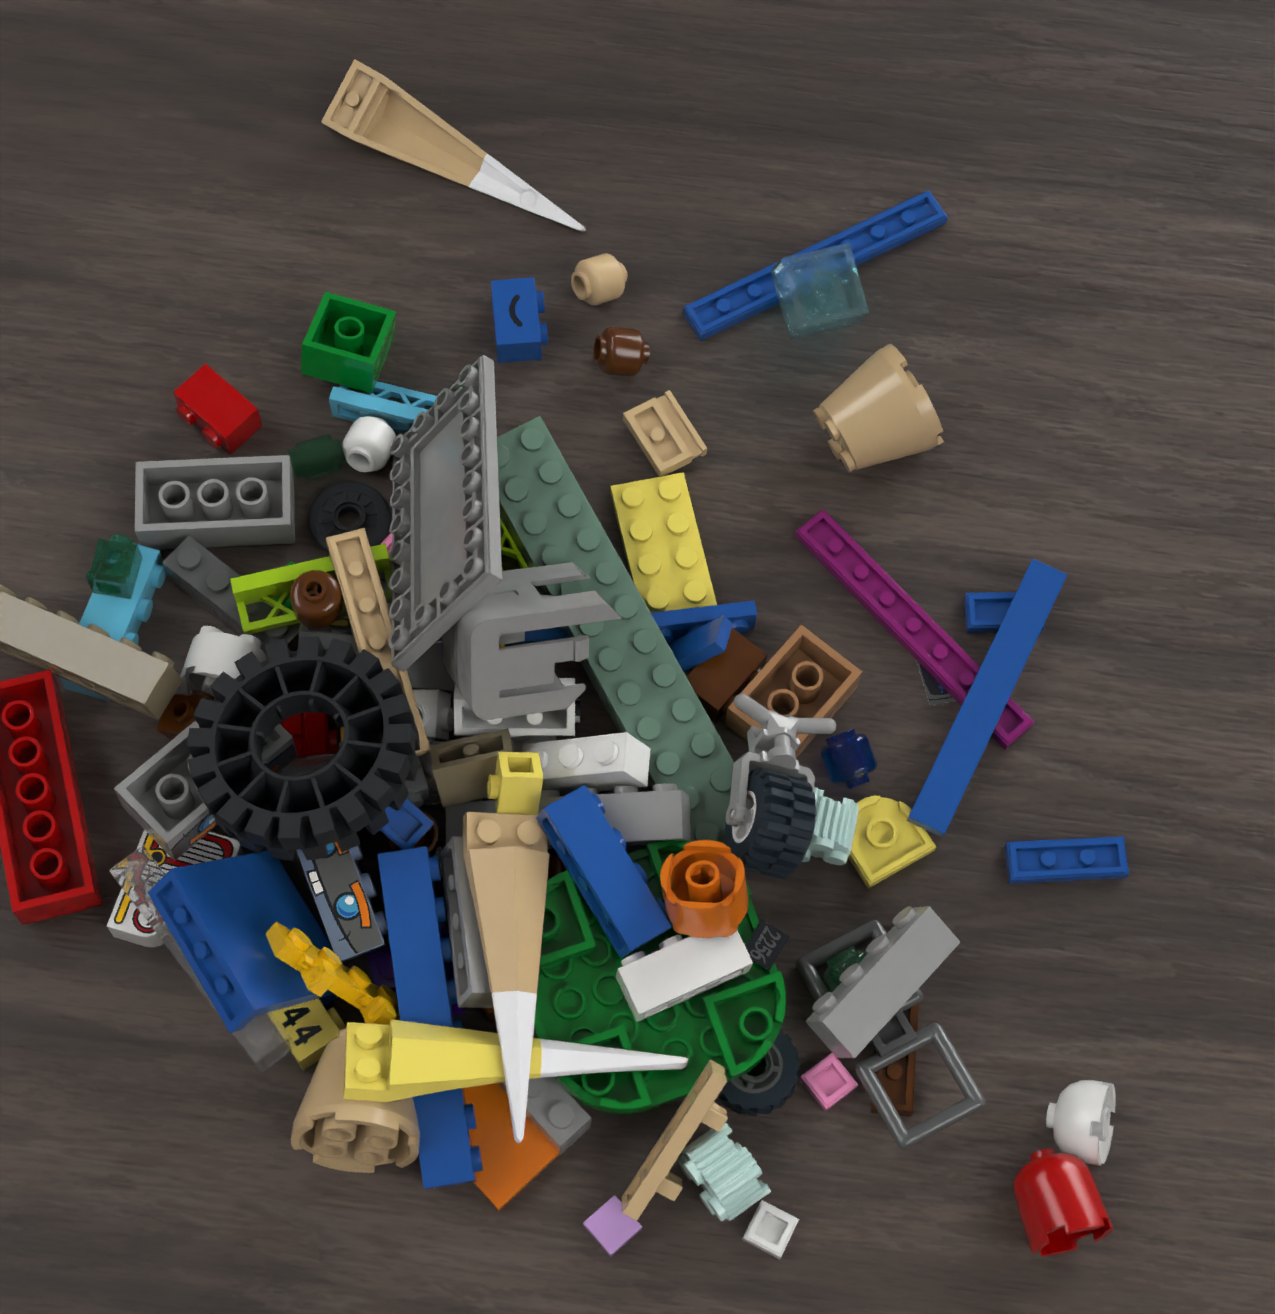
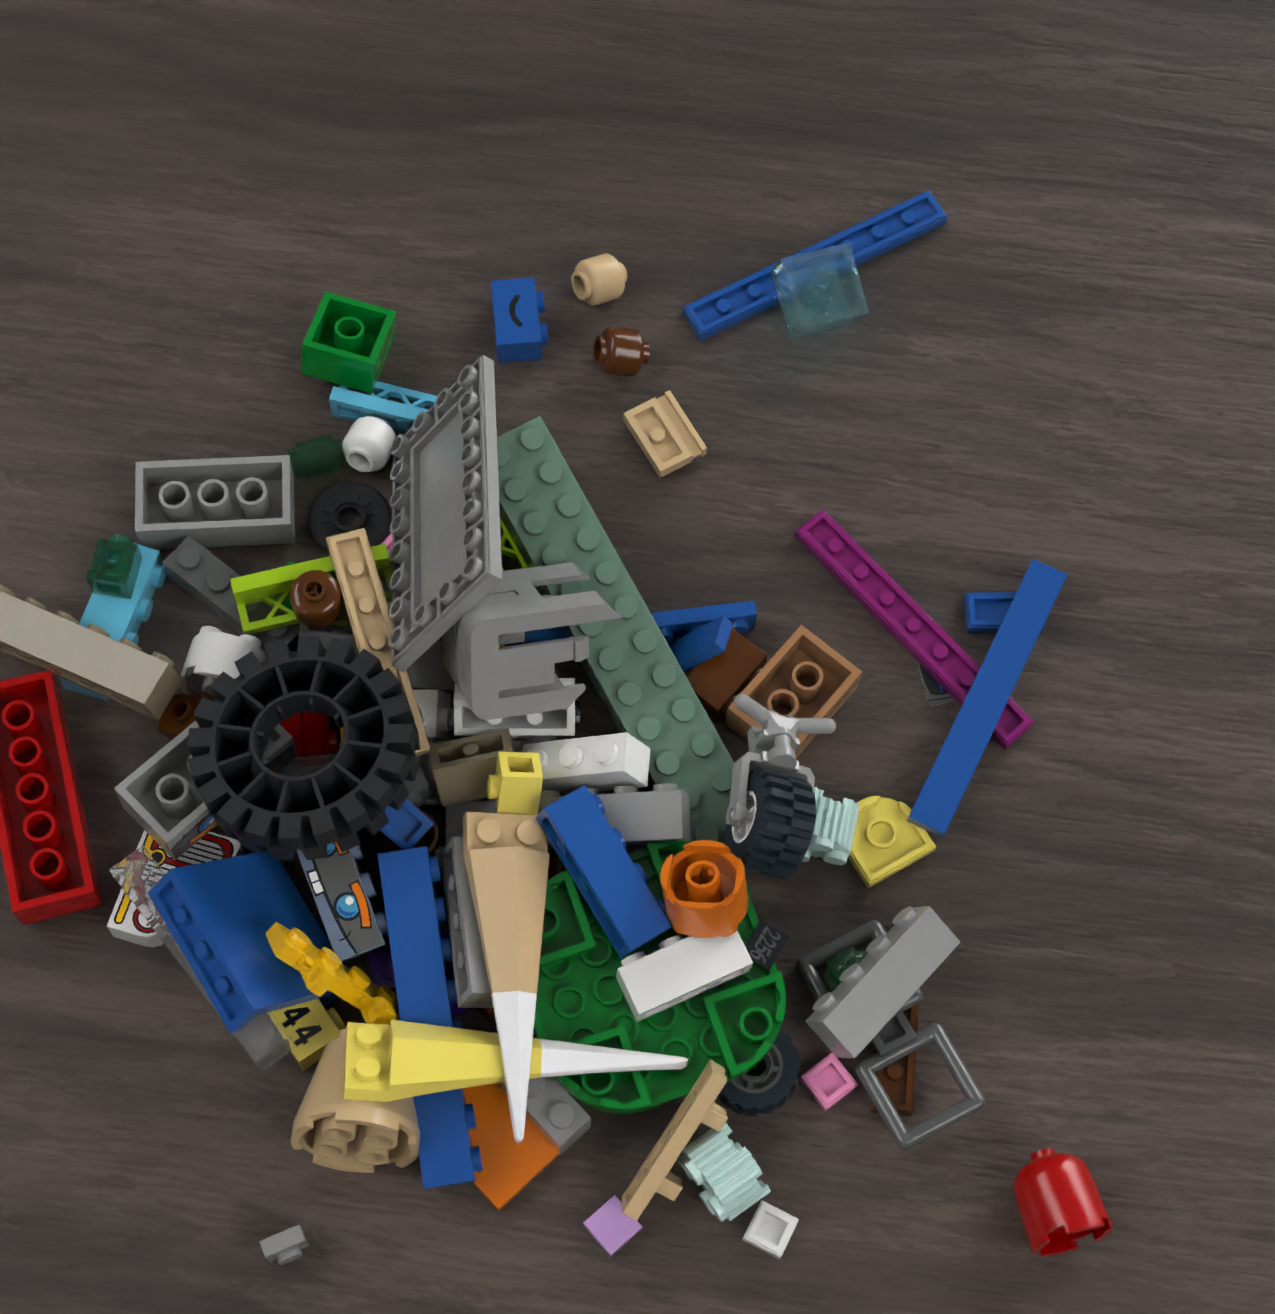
red brick [173,363,262,455] -> none
tan plate [321,59,586,232] -> none
light yellow plate [610,472,717,613] -> none
tan cone [813,344,944,472] -> none
clear blue head [821,729,878,789] -> none
blue tile [1004,836,1129,884] -> none
white cylinder [1046,1080,1116,1166] -> none
none -> light grey plate [259,1224,309,1265]

